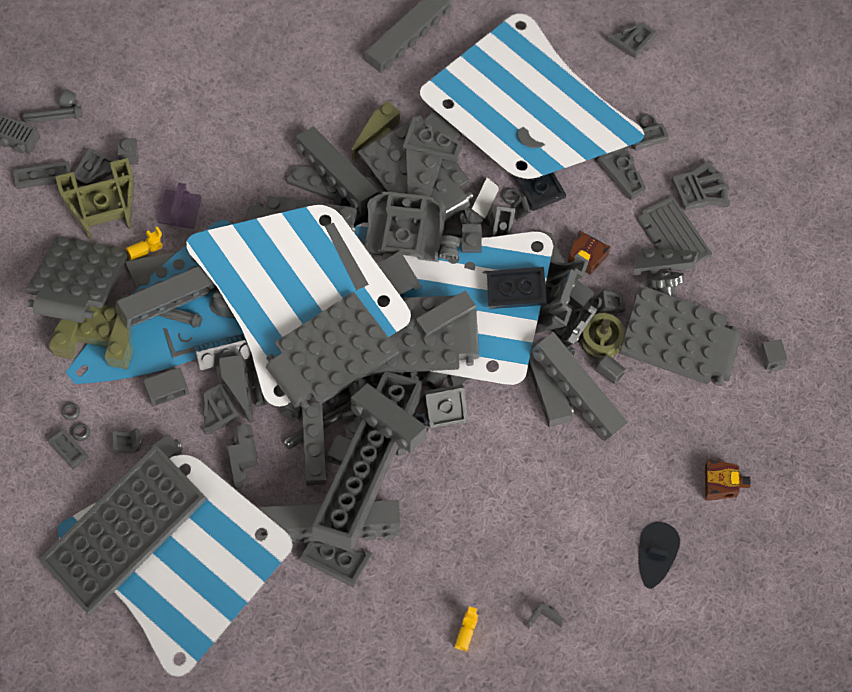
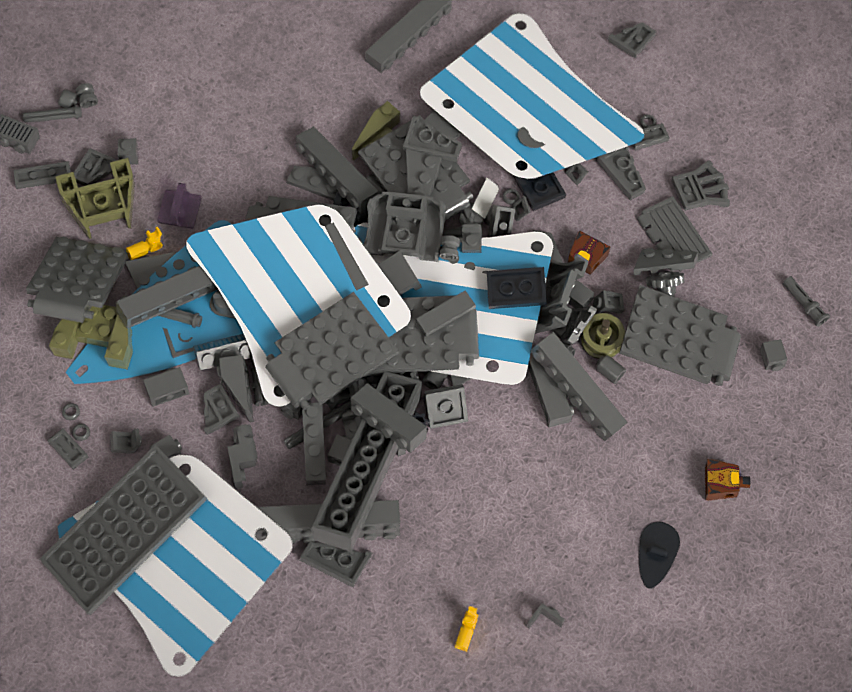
none -> dark grey wheel [76,83,98,109]
none -> dark grey slope [565,163,588,185]
none -> dark grey pin [782,276,830,327]

